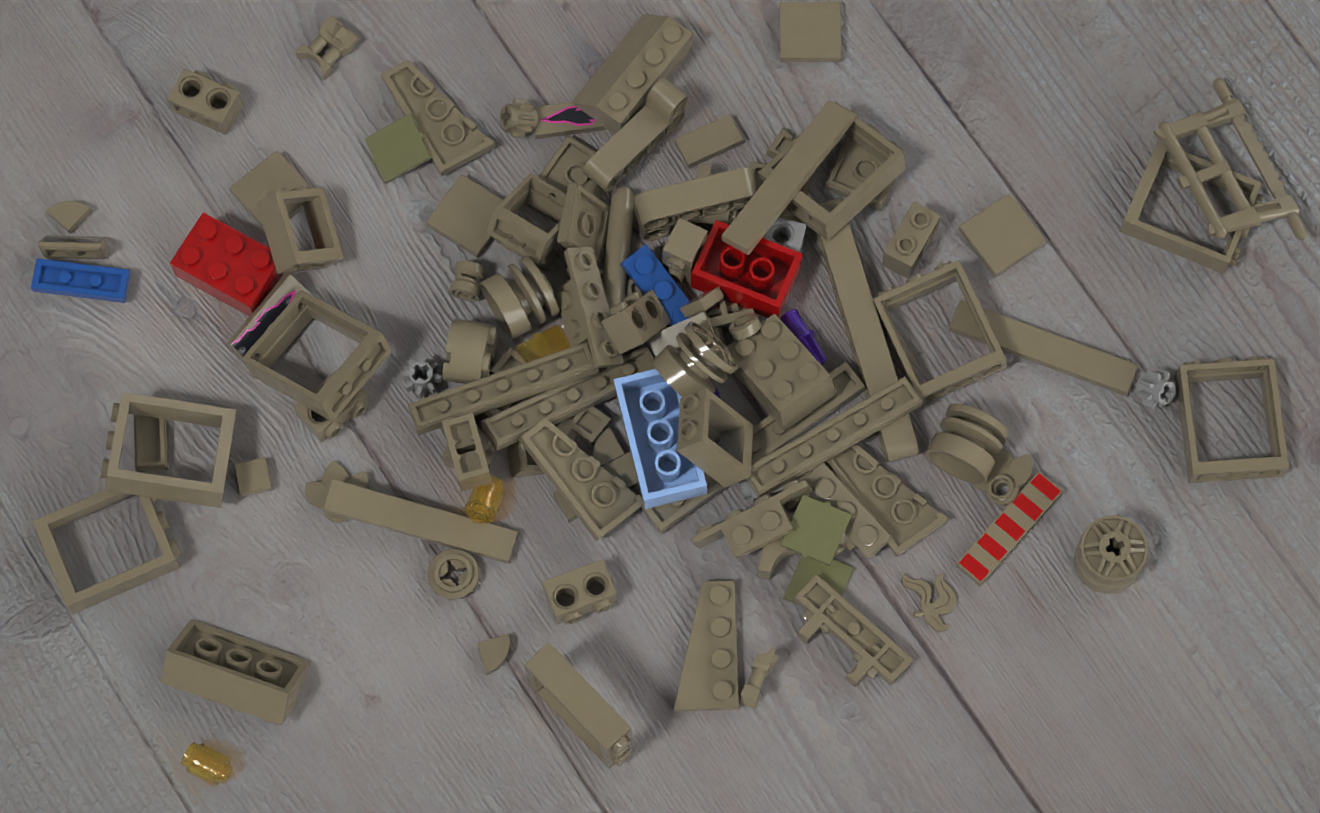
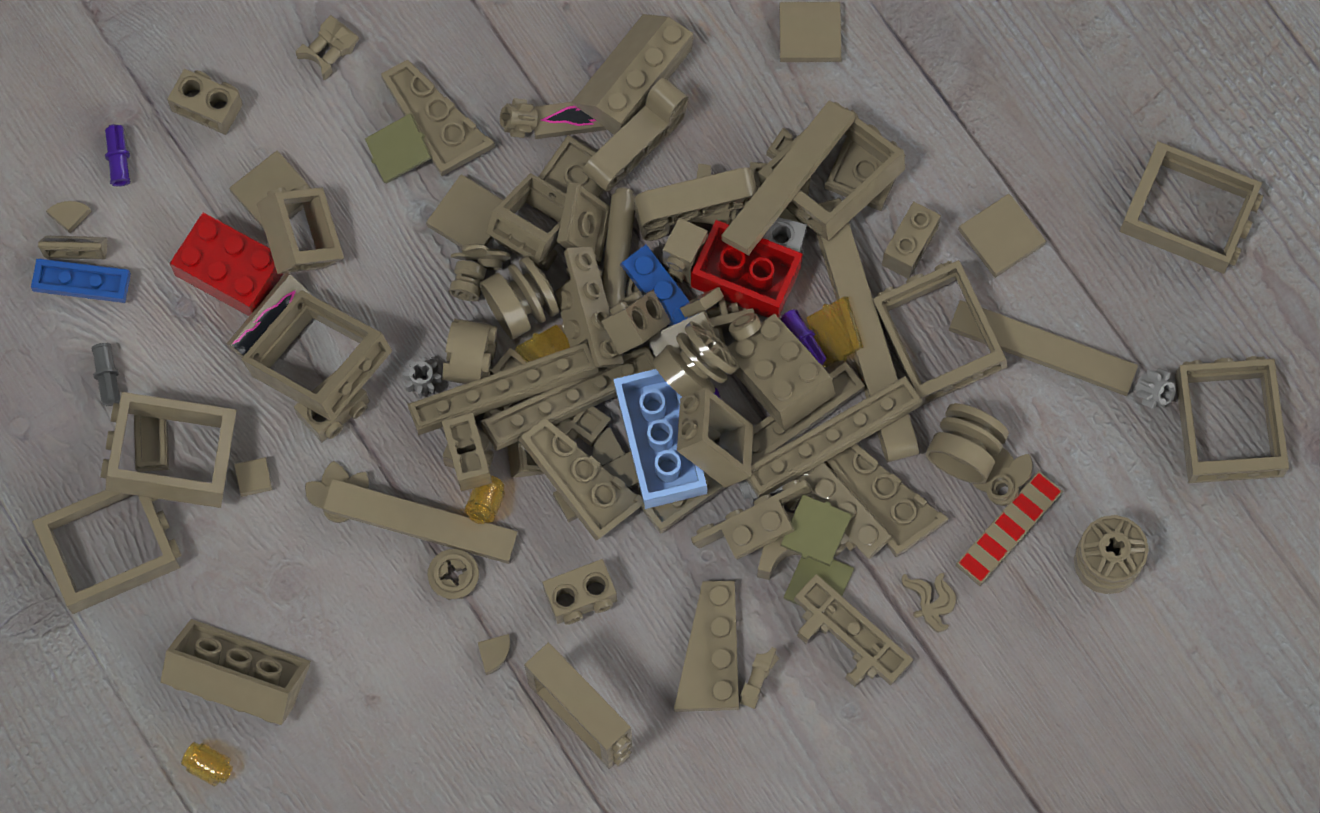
dark tan tile [675,114,743,169] -> none
dark tan piece [1153,78,1308,240] -> none
none -> dark grey axle [91,343,120,406]
none -> dark purple axle [105,124,131,187]
none -> dark tan plate [451,244,510,270]
none -> clear yellow piece [806,296,863,368]

